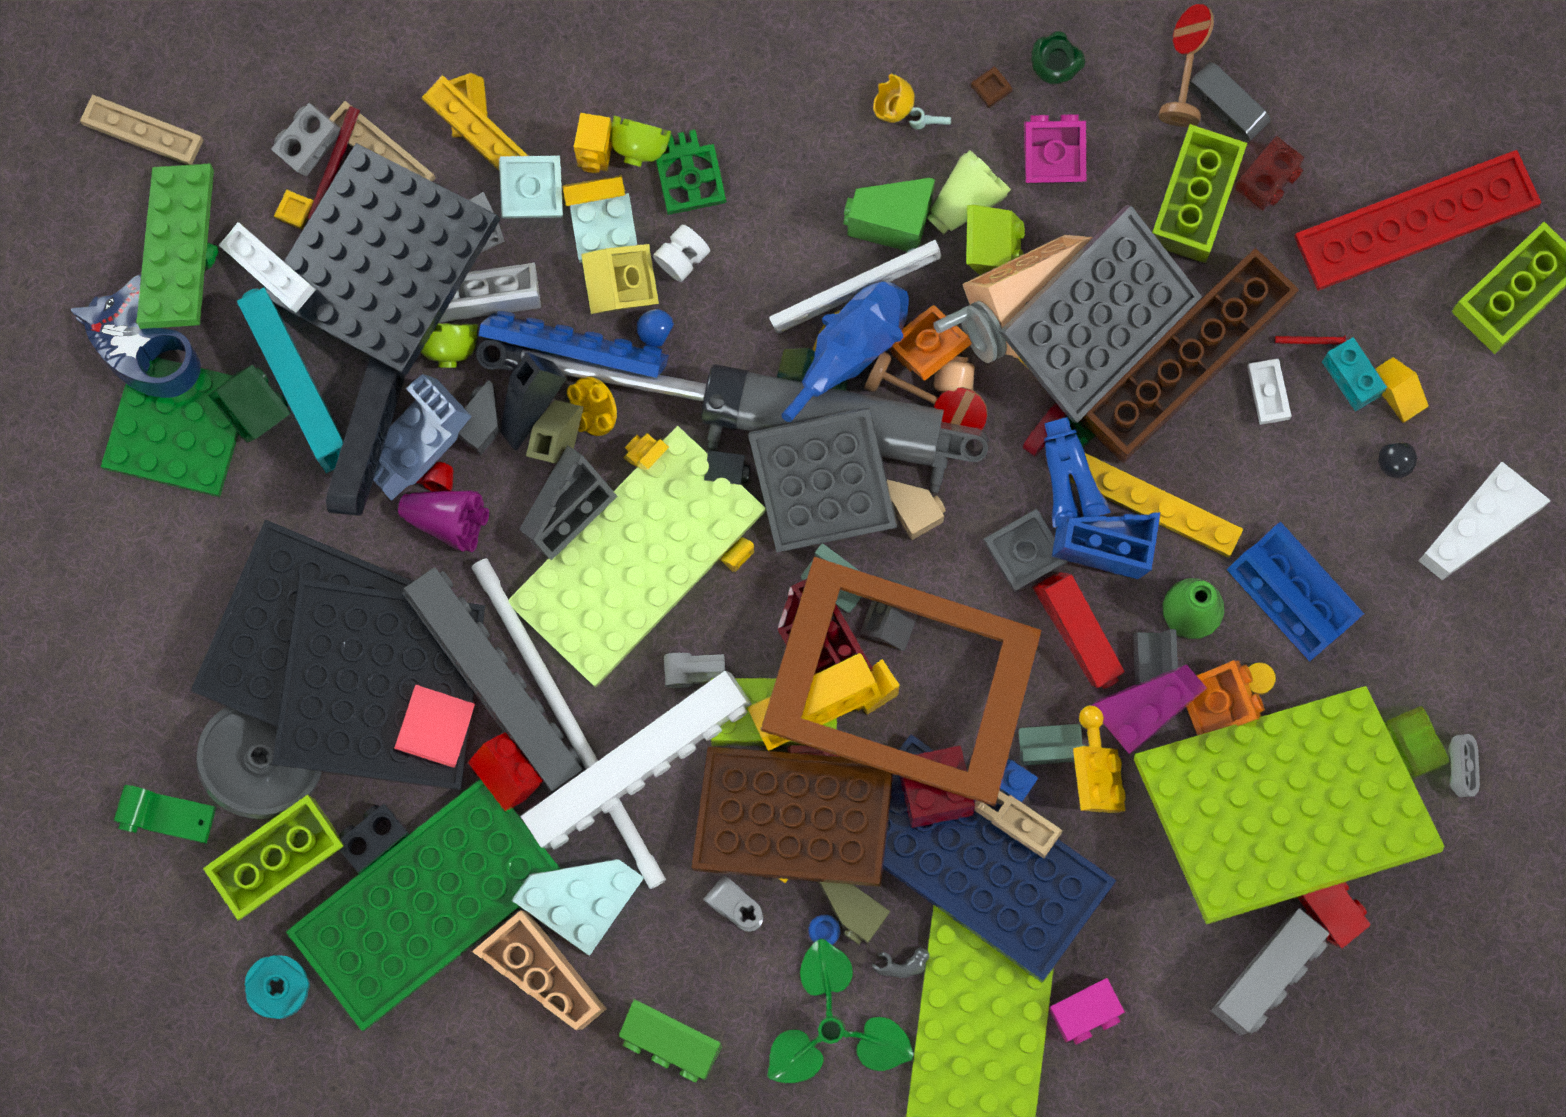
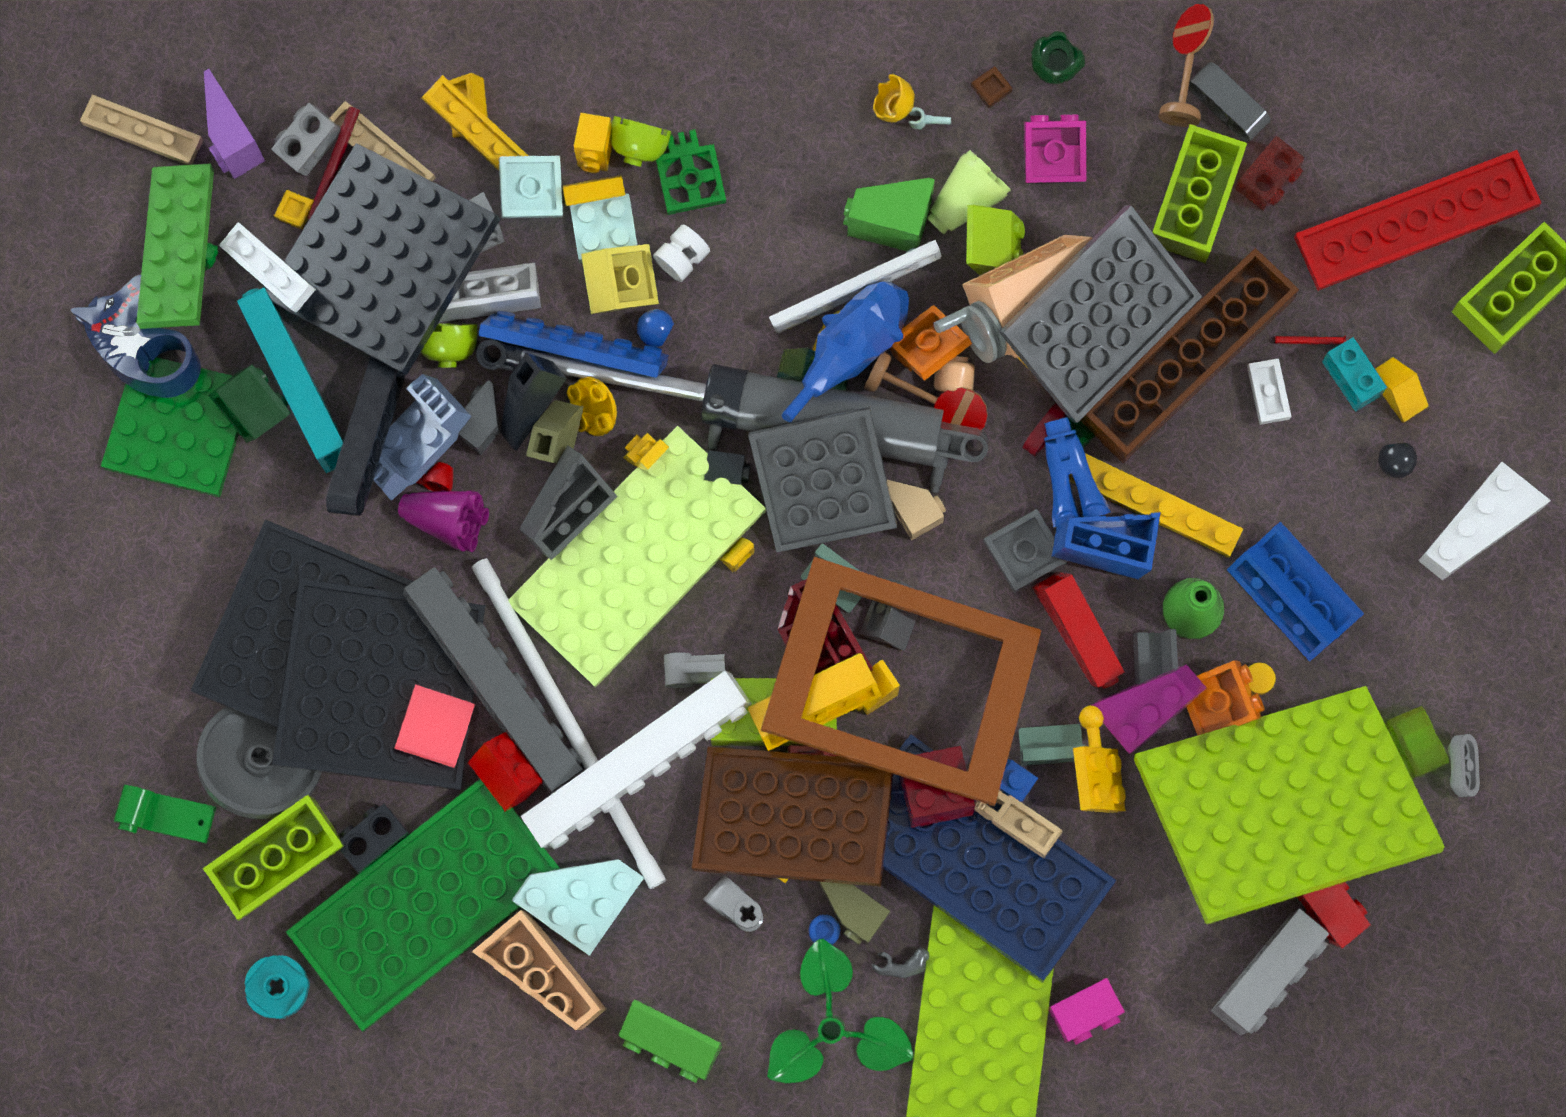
none -> medium lavender slope [204,69,265,179]

